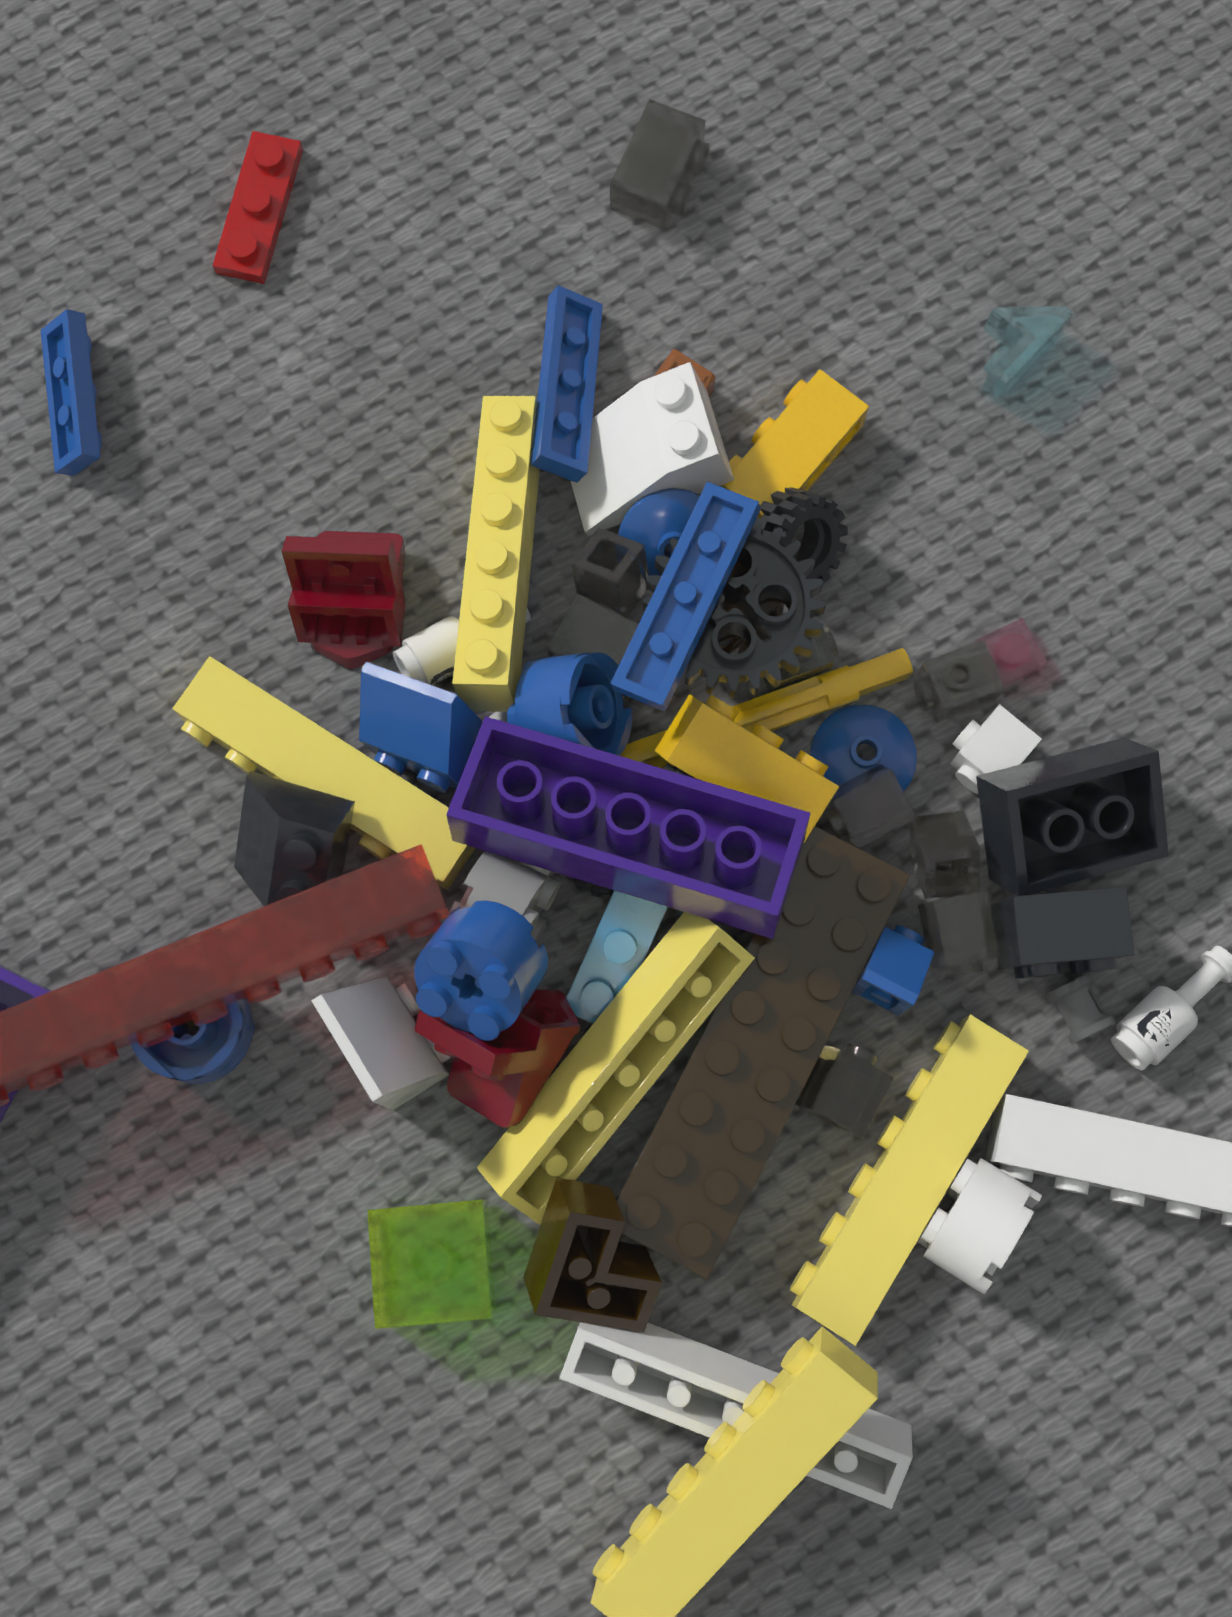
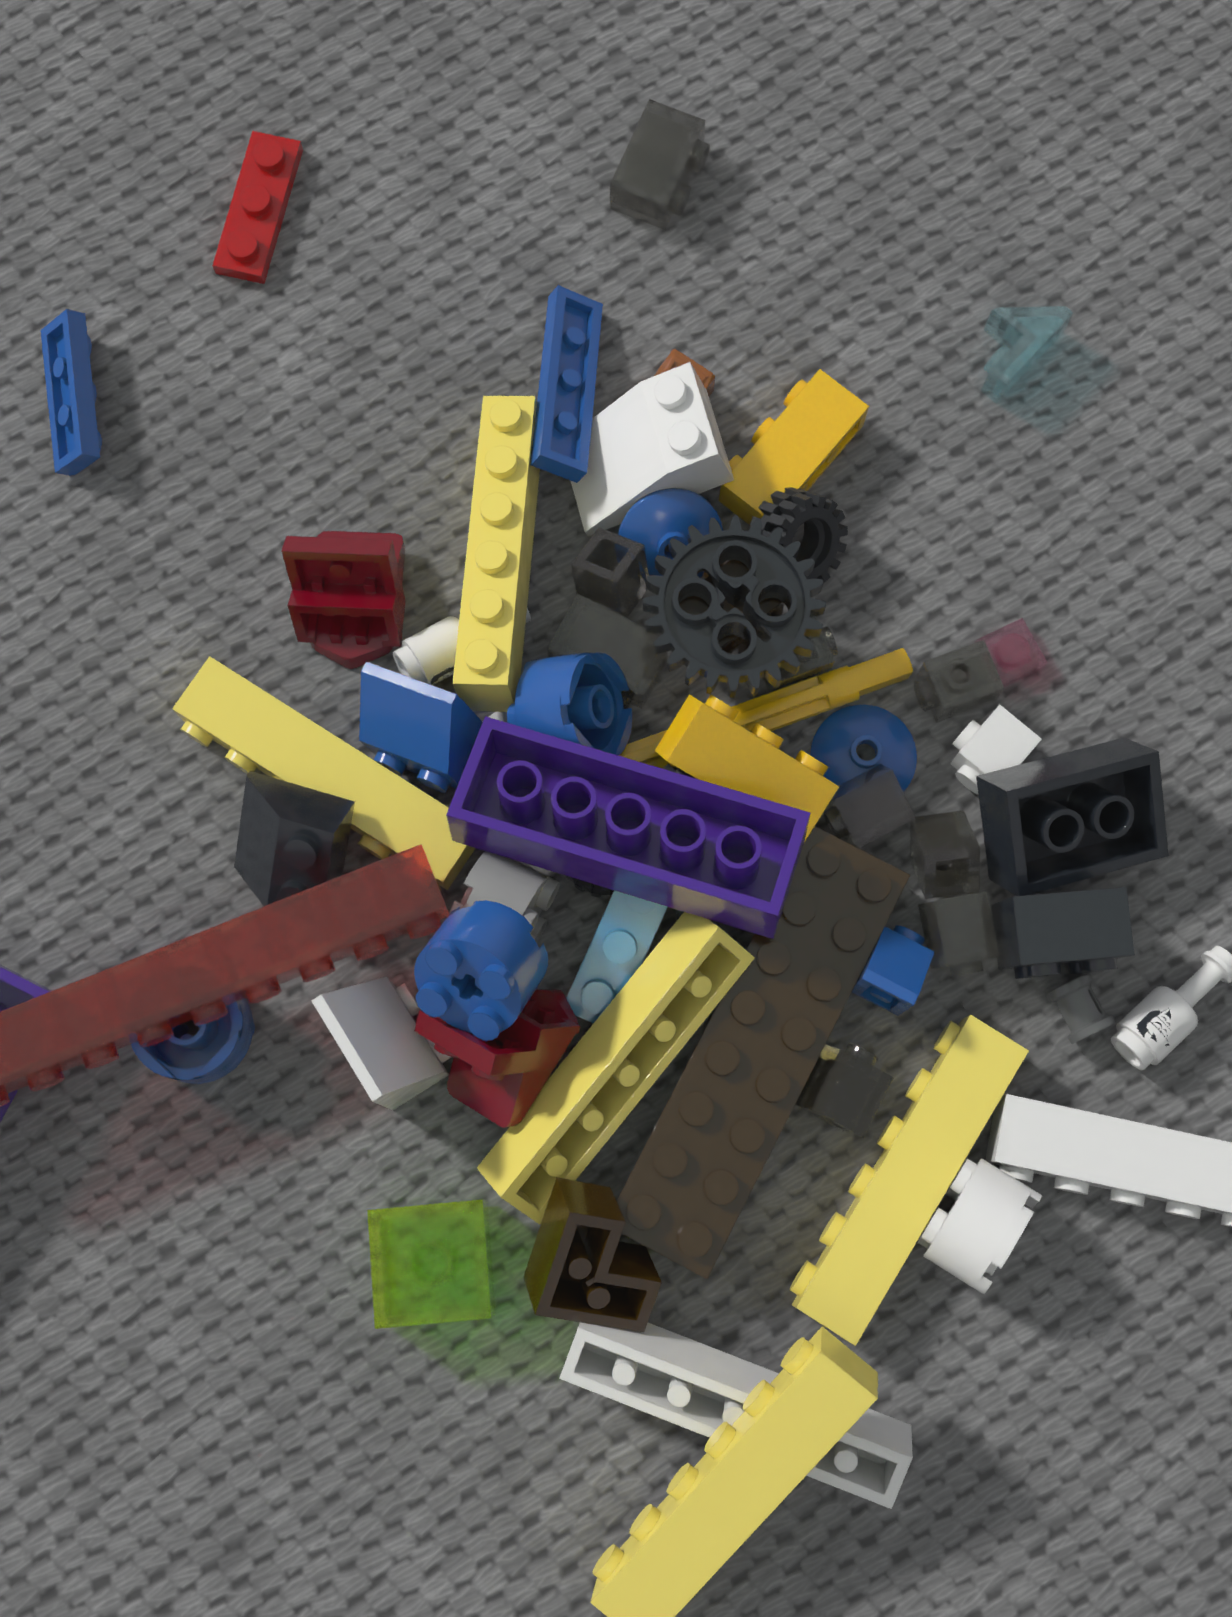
blue plate [610,482,760,712] -> none

